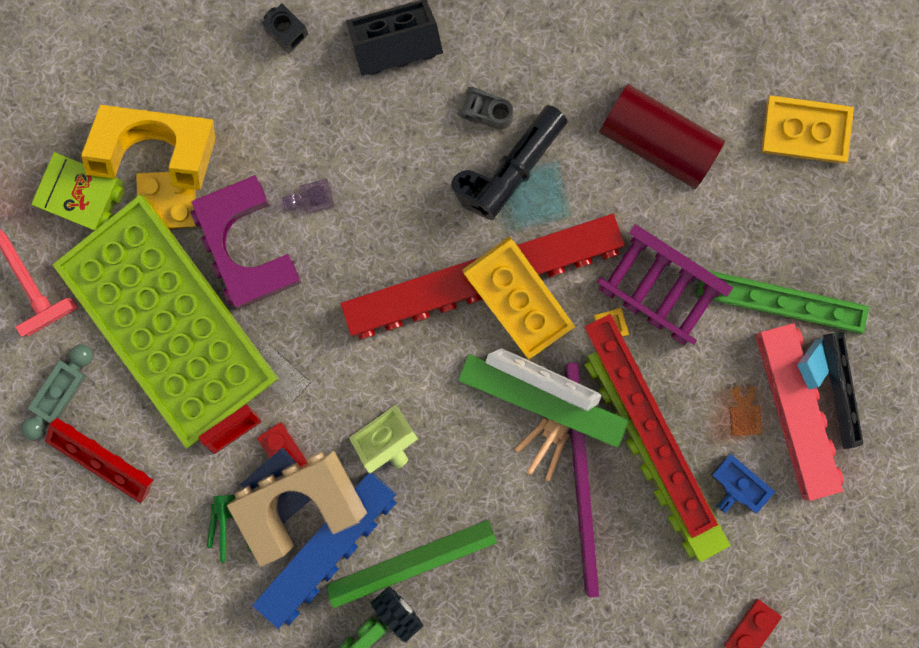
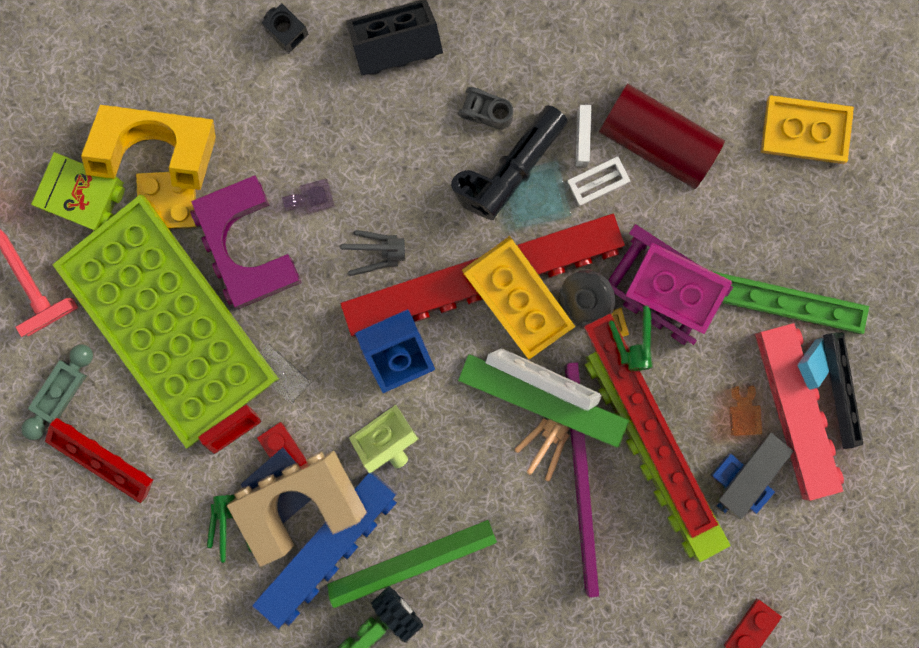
none -> dark grey plant [340,230,405,276]
none -> blue brick [355,309,436,393]
none -> dark grey tile [559,270,616,327]
none -> white tile [567,156,631,207]
none -> white tile [576,105,591,167]
none -> green plant [609,305,653,371]
none -> dark pink plate [625,243,732,334]
none -> dark grey tile [716,433,794,519]

